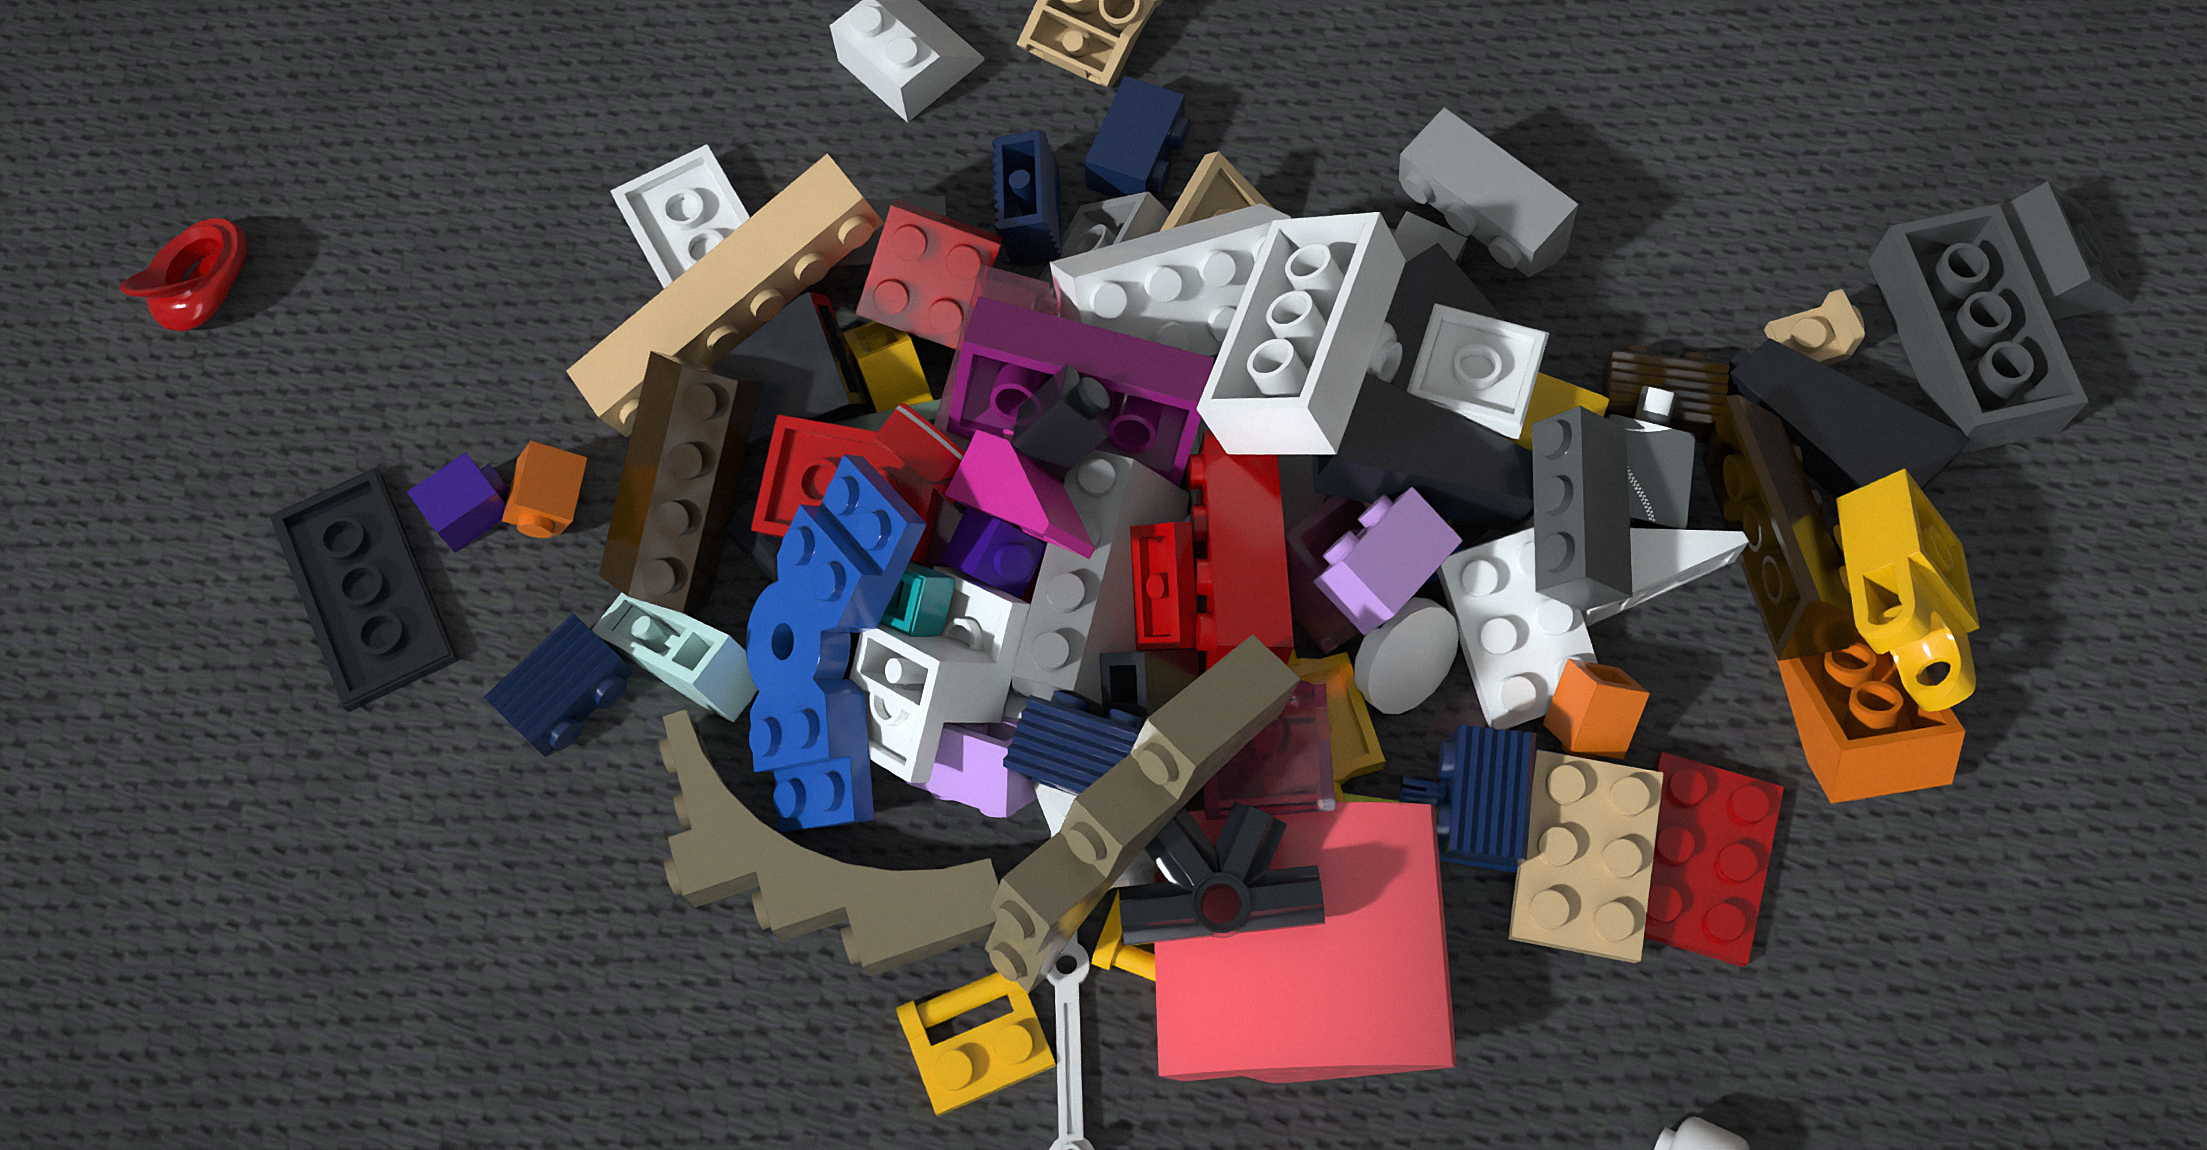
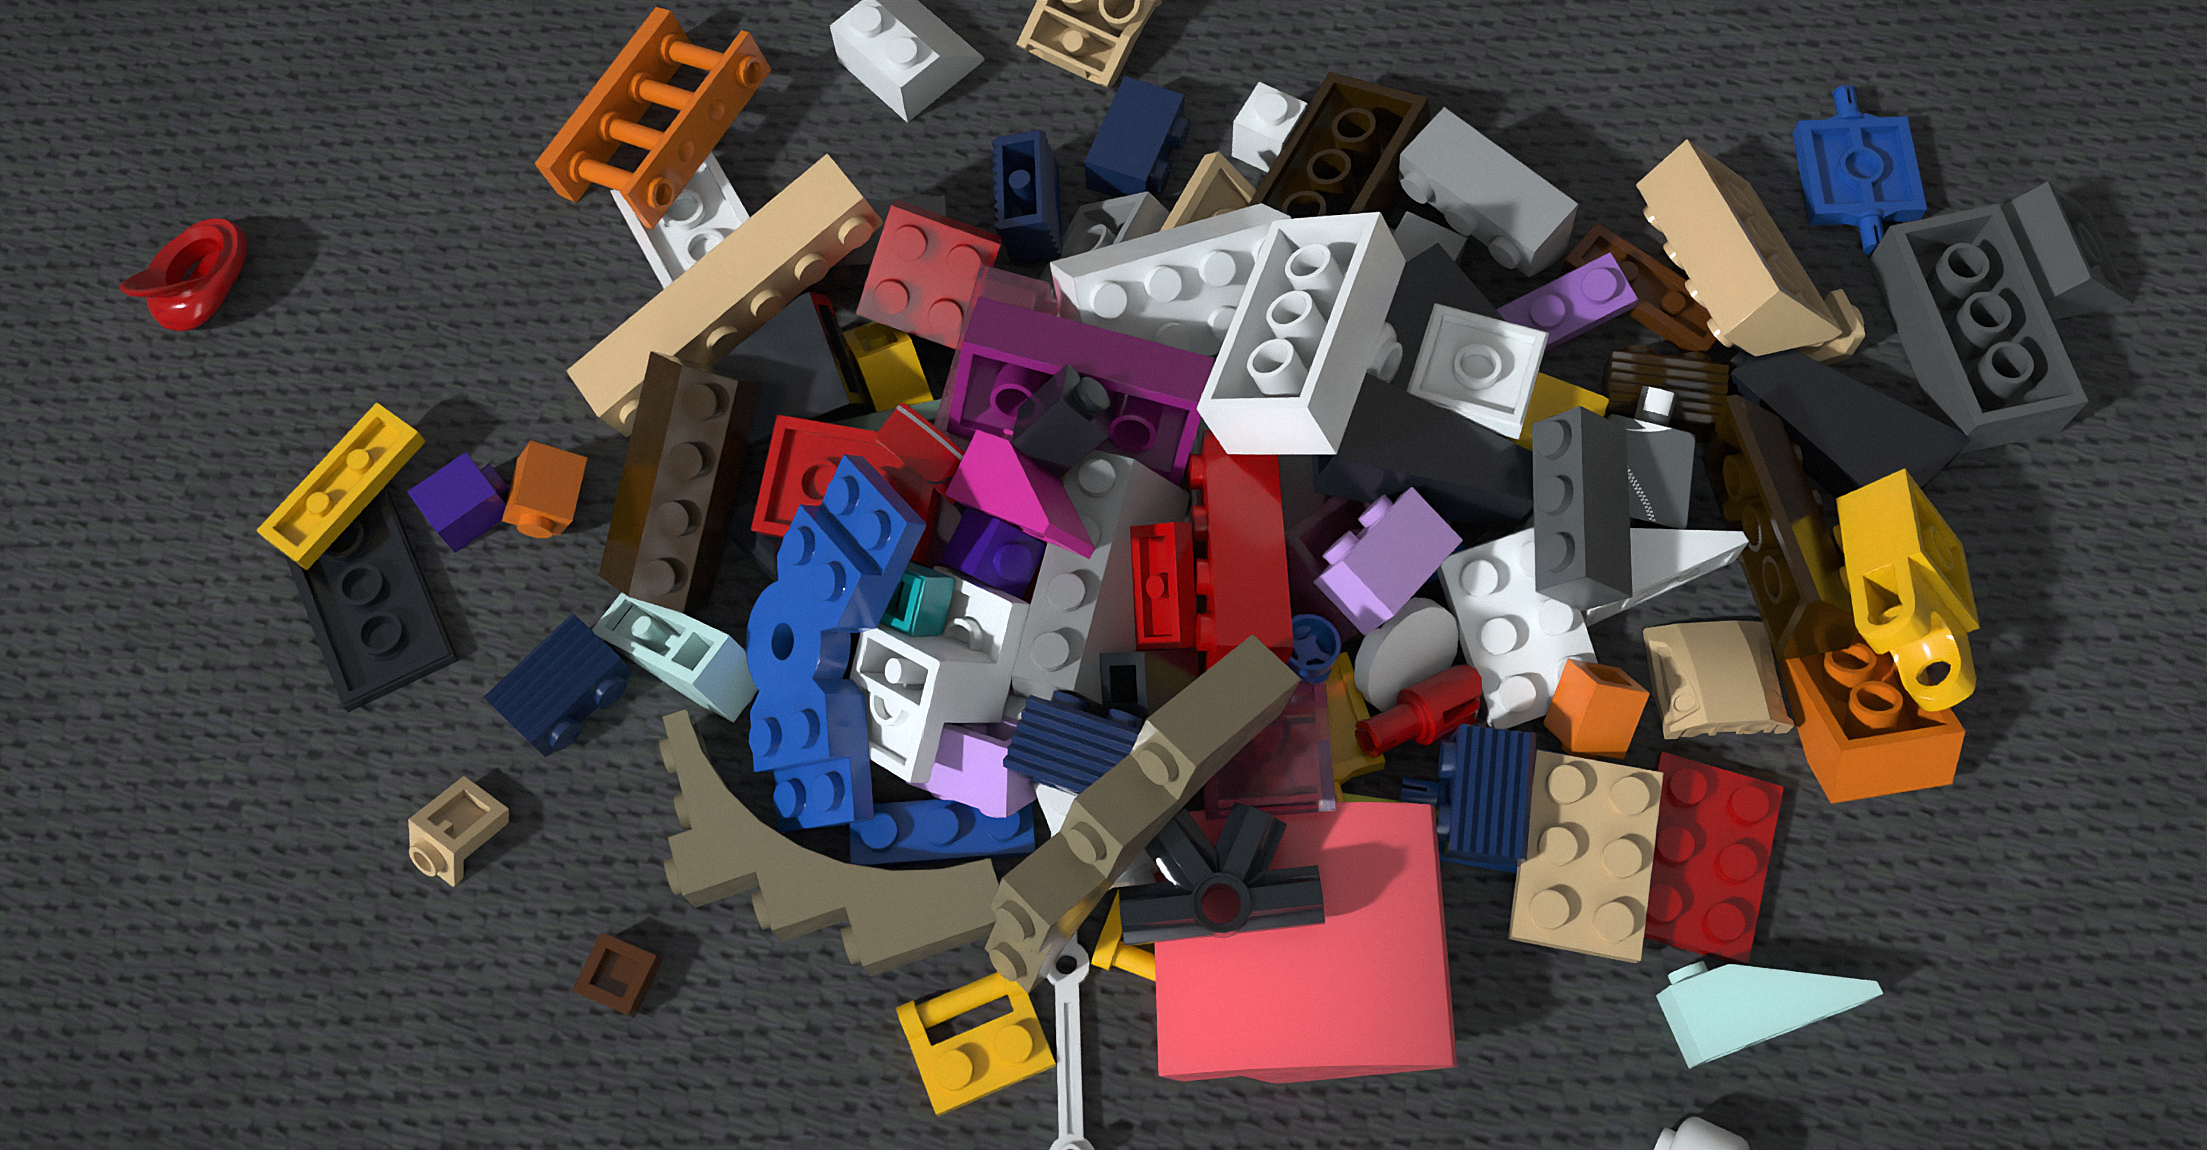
none -> yellow plate [256,402,426,570]
none -> tan bracket [408,776,509,887]
none -> orange fence [534,7,772,230]
none -> reddish brown plate [572,932,662,1018]
none -> blue plate [850,799,1036,868]
none -> white brick [1232,82,1307,172]
none -> dark brown slope [1247,71,1431,222]
none -> blue wheel [1287,614,1341,694]
none -> red arm [1354,664,1482,759]
none -> medium lavender plate [1496,252,1638,353]
none -> reddish brown plate [1561,222,1719,355]
none -> tan slope [1636,139,1843,357]
none -> tan slope [1643,620,1794,739]
none -> light aqua slope [1656,961,1883,1069]
none -> blue plate [1792,85,1927,256]

